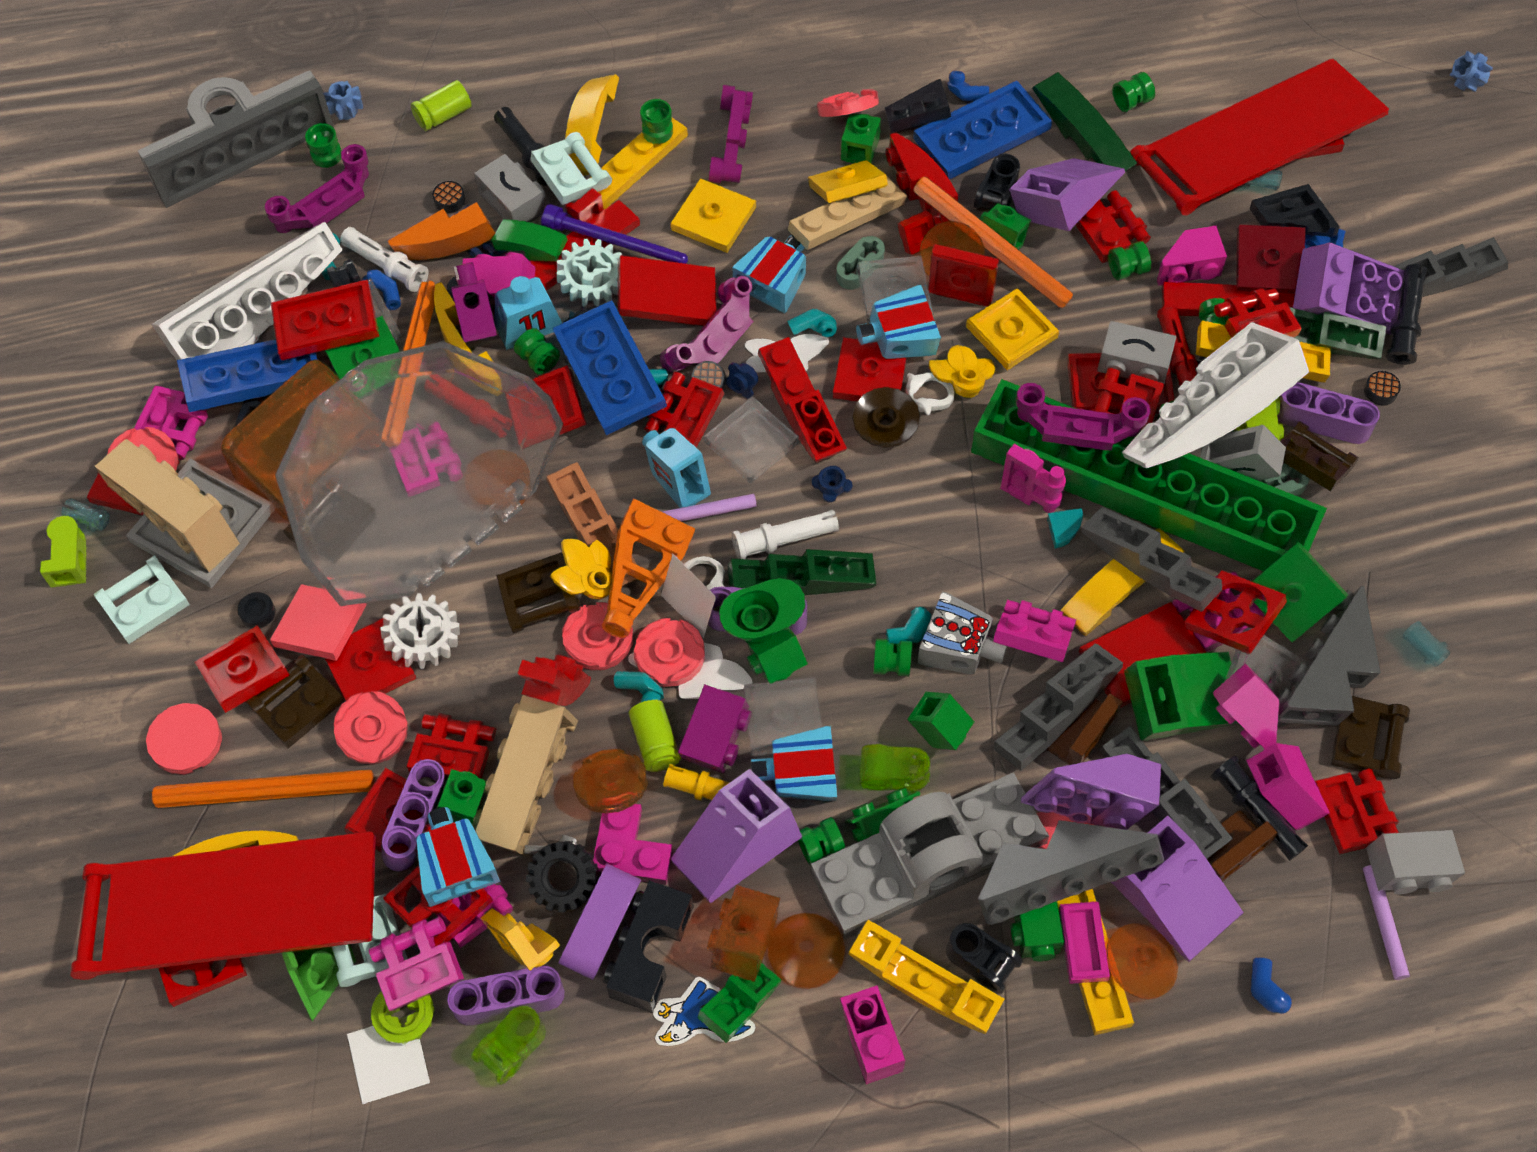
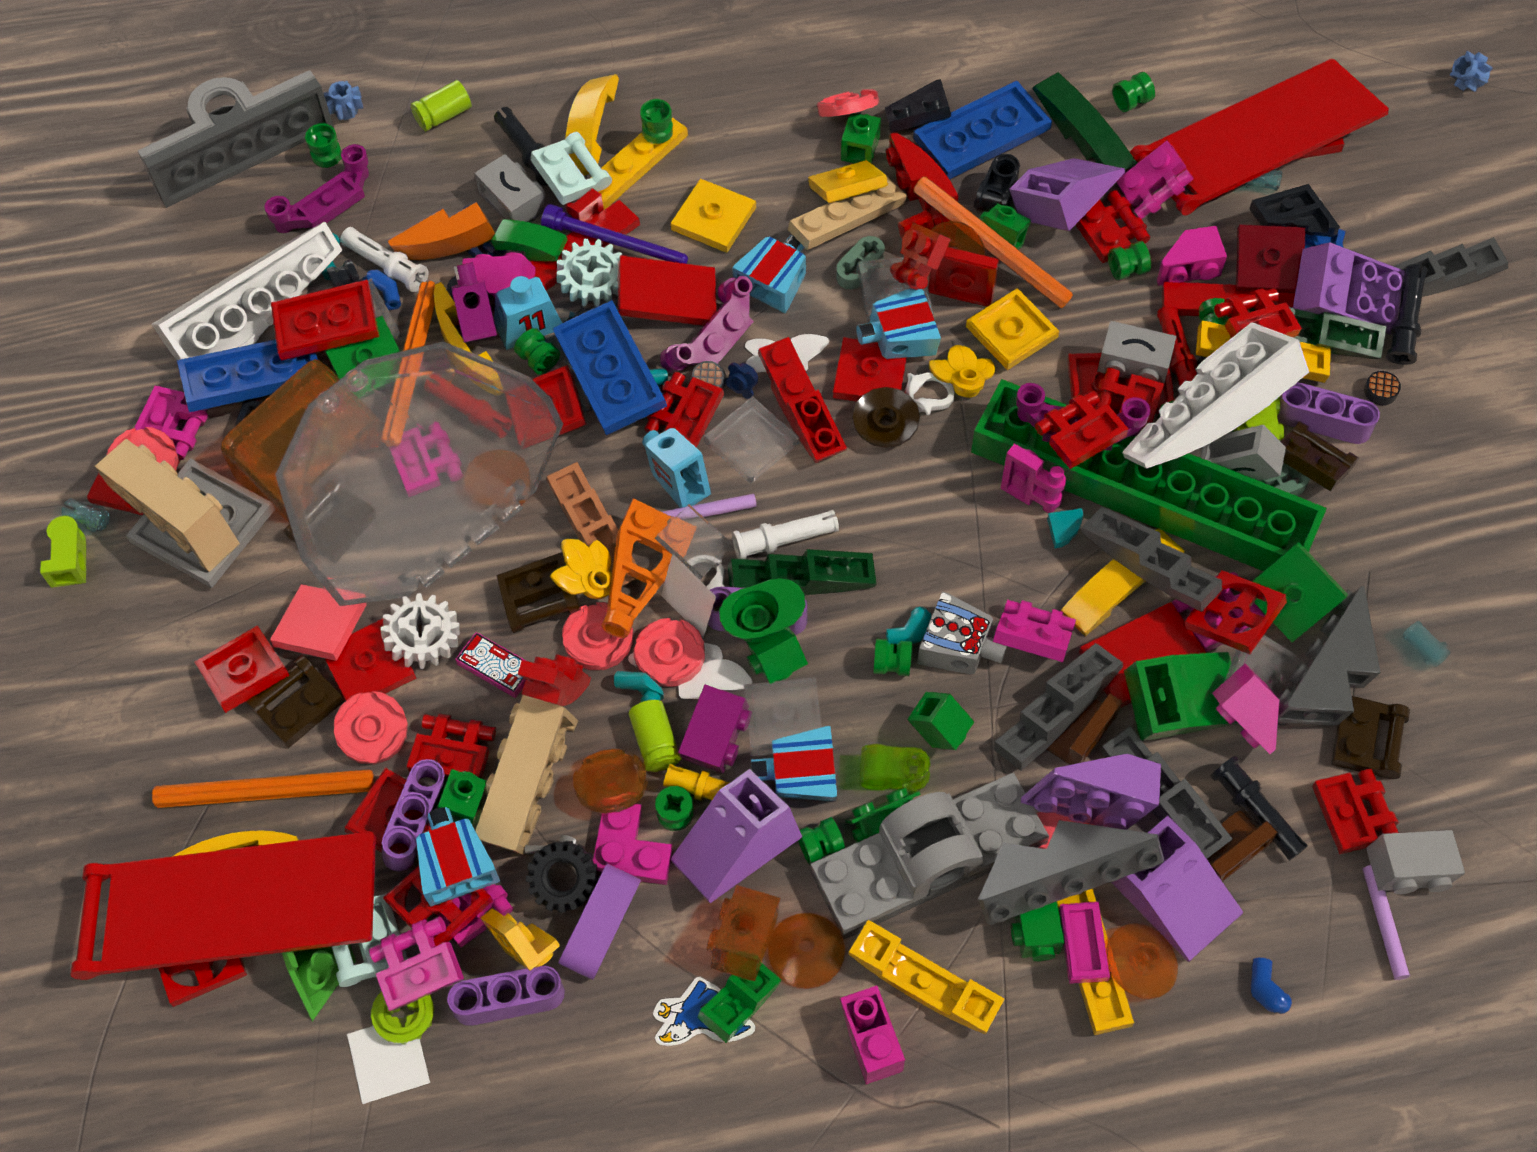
light aqua plate [93,555,190,644] -> none
coral tile [146,703,222,775] -> none
black tile [237,592,276,628] -> none
black tile [432,181,465,213] -> none
clear neon green piece [471,1006,546,1085] -> none
black arch [603,880,694,1013] -> none
magenta plate [708,85,753,184] -> none
teal arm [787,309,837,337] -> none
dark blue plate [812,466,852,502] -> none
black piece [946,923,1023,994] -> none
blue arm [947,71,989,101] -> none
dark pink slope [1246,743,1330,830] -> none
none -> tile [455,632,526,698]
none -> clear piece [655,504,734,580]
none -> green wheel [655,786,694,831]
none -> red plate [890,222,951,290]
none -> red plate [1035,391,1129,469]
none -> dark pink plate [1117,141,1194,219]

